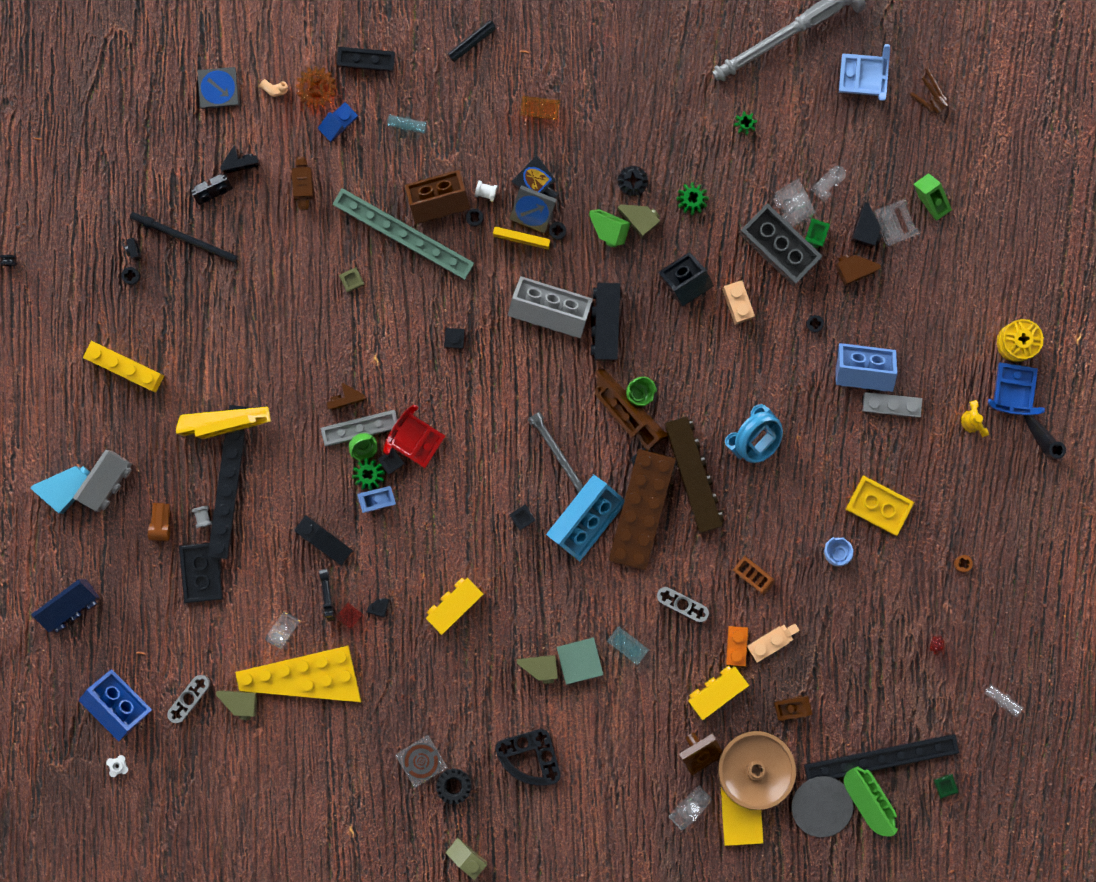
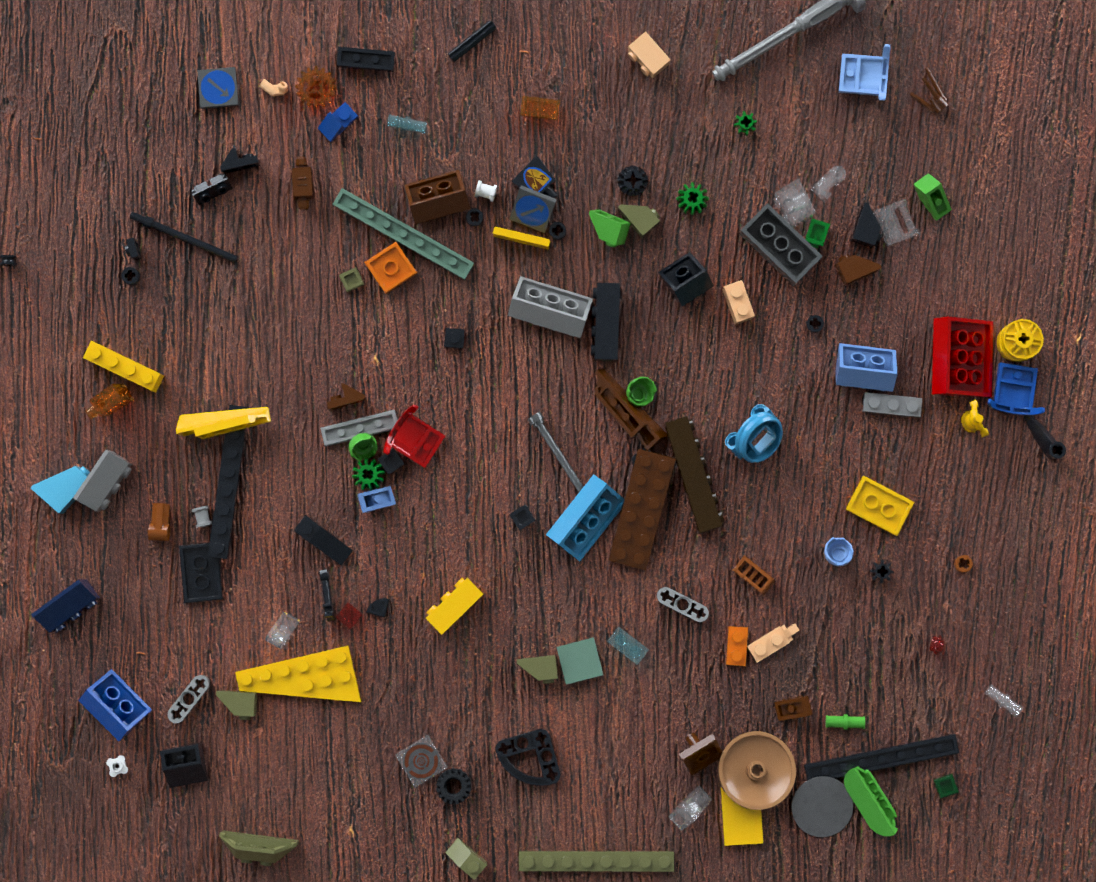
yellow brick [687,666,749,720] -> none
none -> clear orange torso [85,384,134,419]
none -> black slope [160,742,208,788]
none -> olive wedge [219,830,299,866]
none -> orange plate [364,242,418,294]
none -> olive plate [519,851,674,872]
none -> light nougat brick [628,31,670,79]
none -> bright green pin [826,714,865,730]
none -> black gear [869,559,894,583]
none -> red slope [932,316,993,397]

